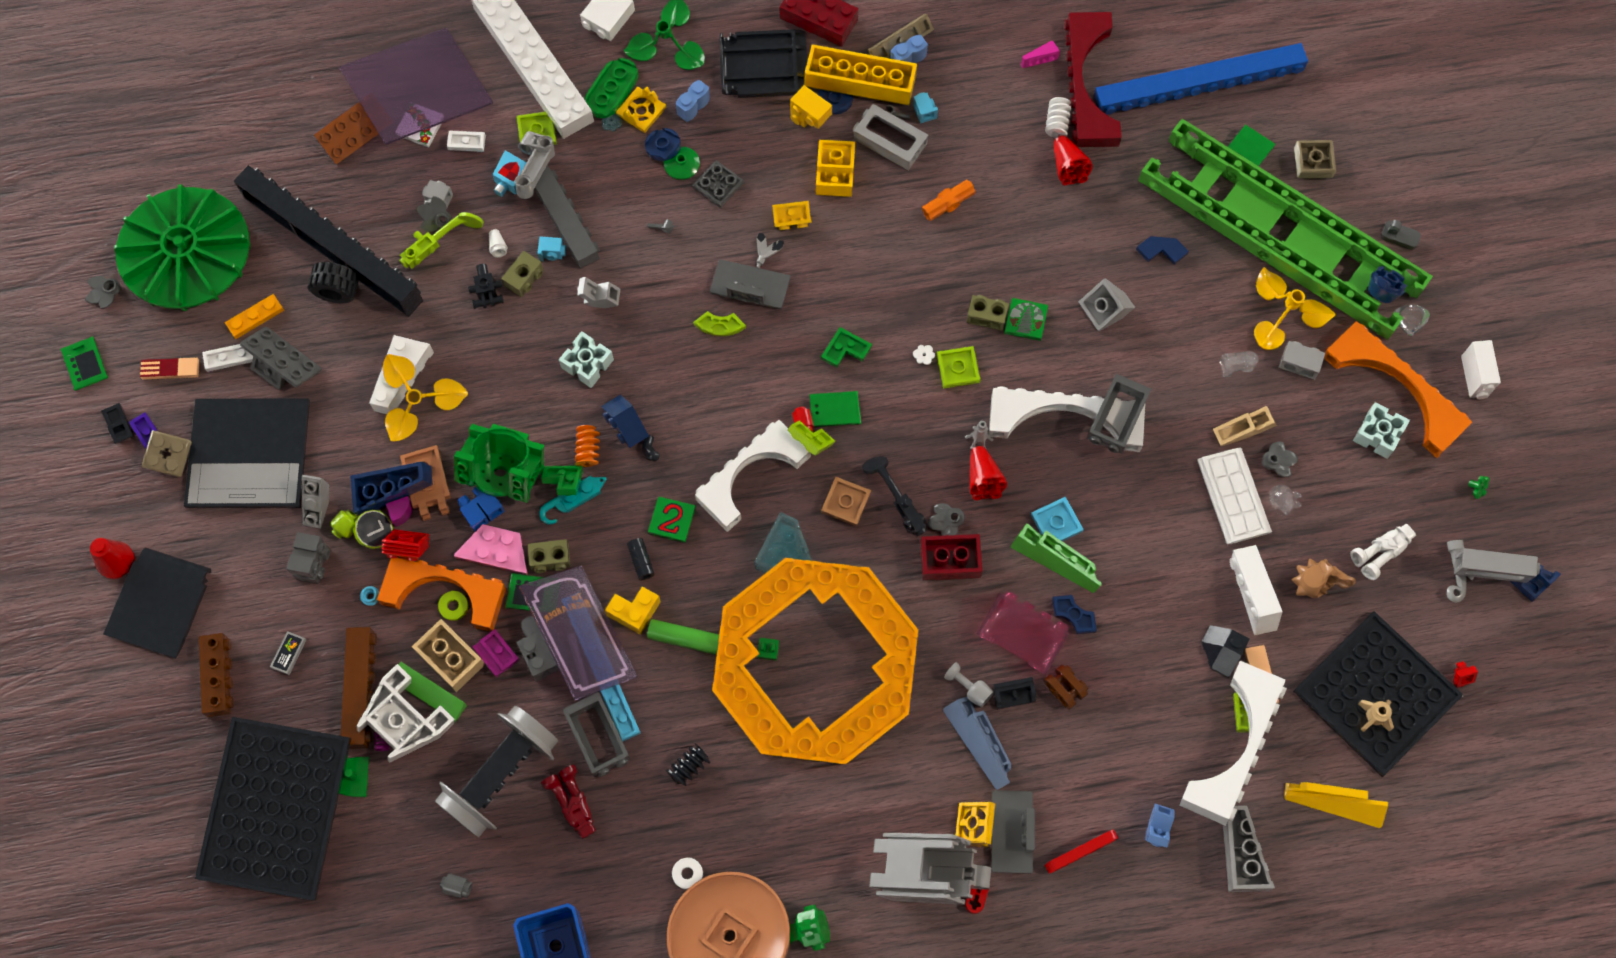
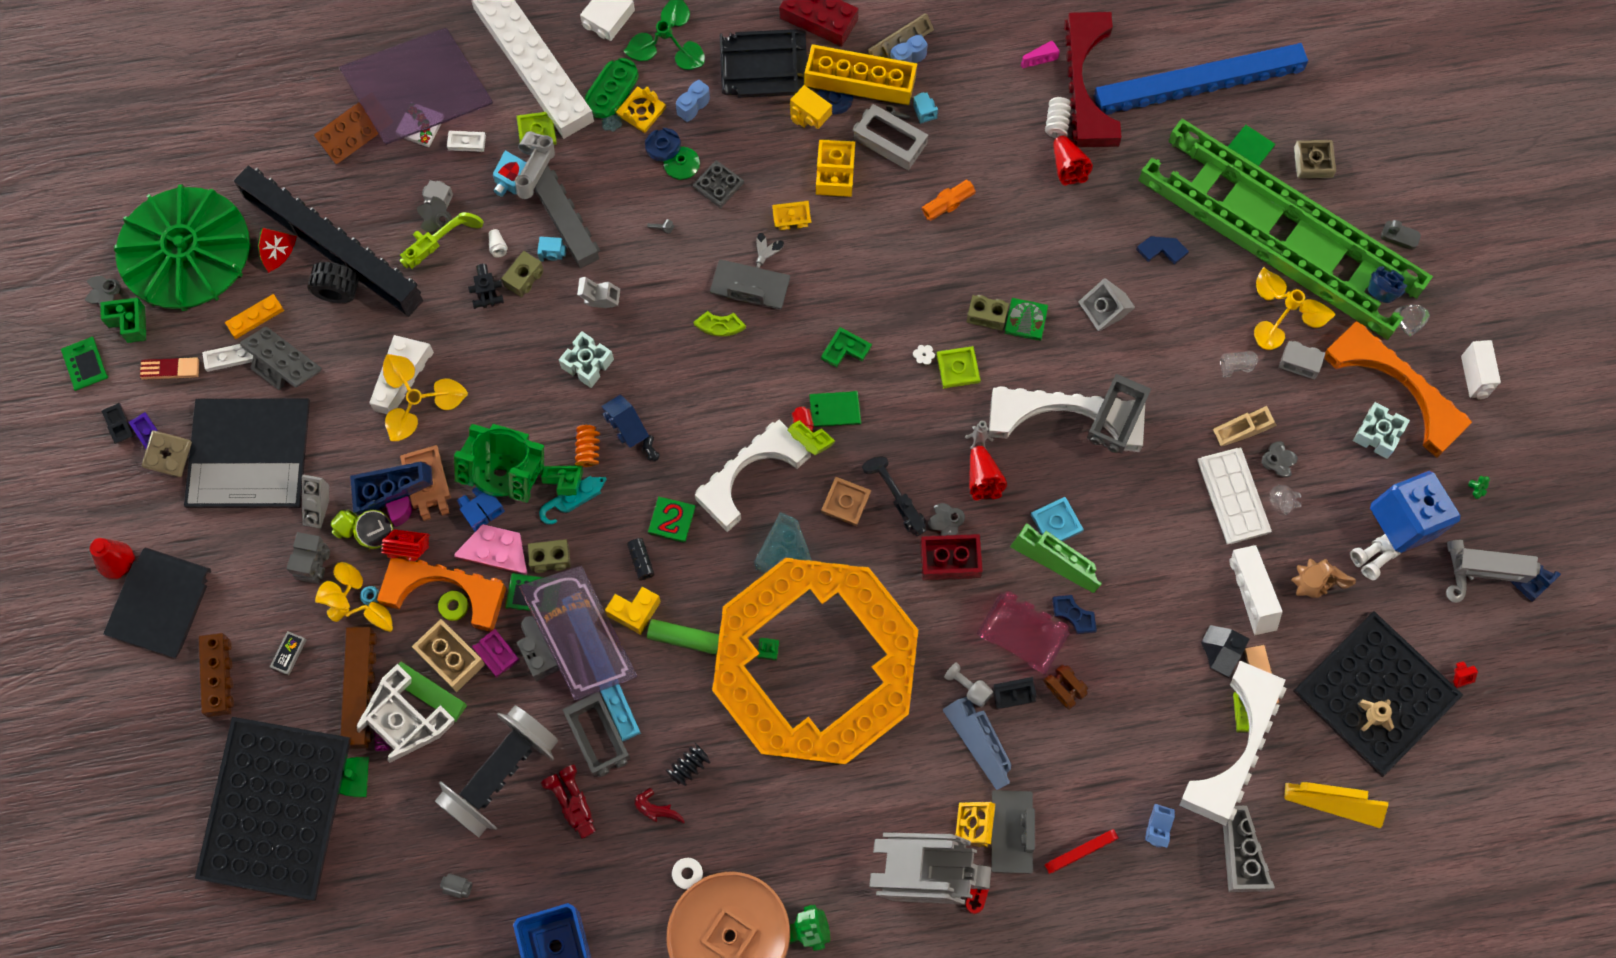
none -> green brick [100,298,146,343]
none -> red shield [258,227,297,273]
none -> yellow plant [315,562,393,632]
none -> dark red piece [634,788,685,824]
none -> blue plate [1370,471,1461,553]

